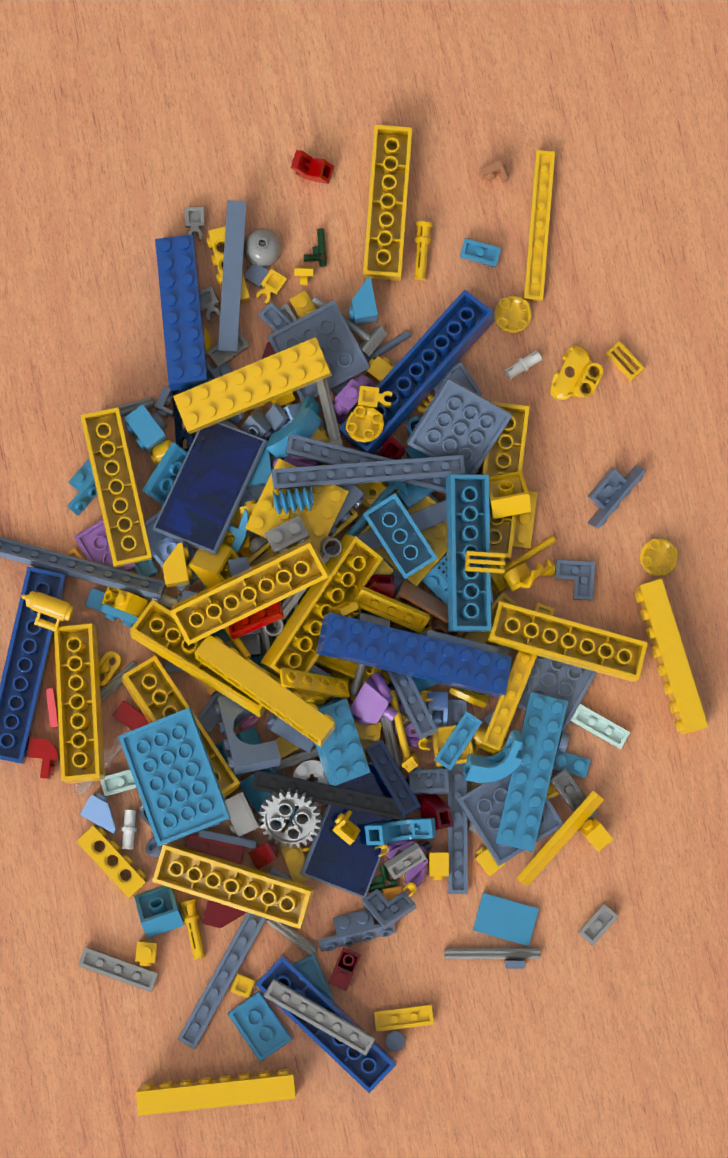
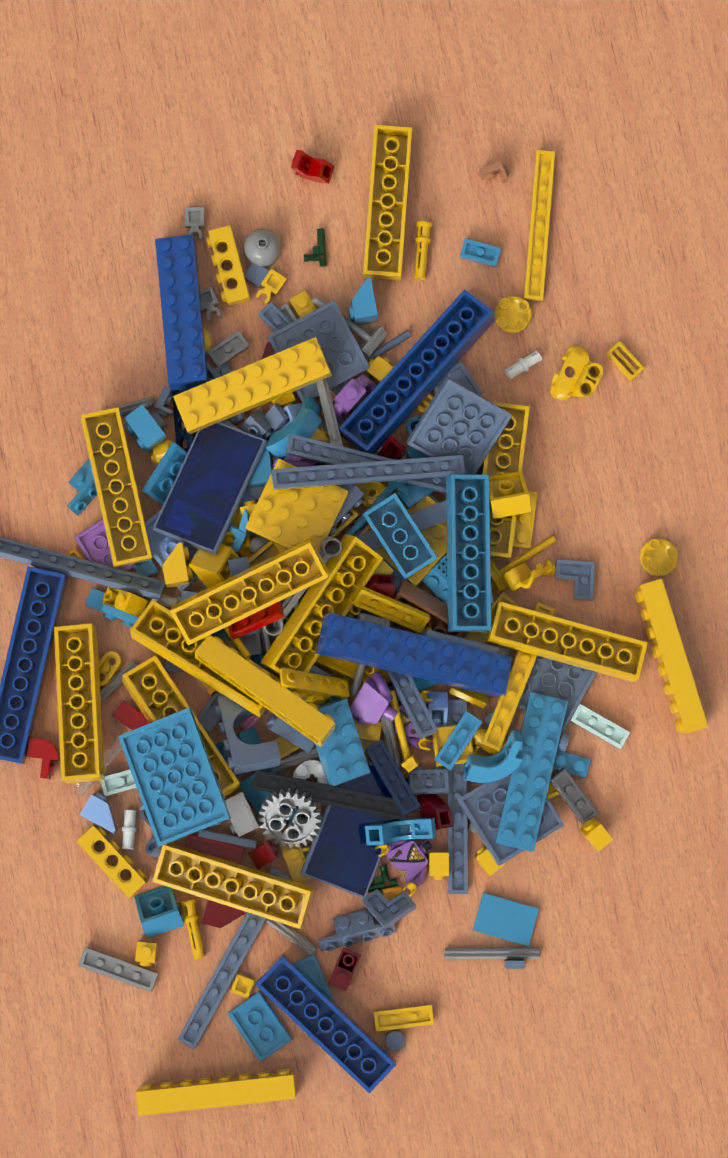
yellow piece [21,591,74,632] -> none
coral tile [46,688,59,728] -> none
sand blue tile [218,200,247,353] -> none
light grey bracket [264,516,310,555] -> none
light grey tile [264,979,376,1056] -> none
dark azure piece [273,486,314,515] -> none
yellow tile [294,266,314,285] -> none
yellow tile [332,600,359,616] -> none
yellow bracket [333,810,361,845] -> none
yellow dish [346,406,384,443] -> none
yellow plate [358,386,392,408] -> none
light grey plate [384,842,427,880] -> none
yellow tile [465,551,505,574] -> none
yellow tile [517,791,605,886] -> none
light grey plate [578,903,618,946] -> none
sand blue bracket [587,465,646,529] -> none

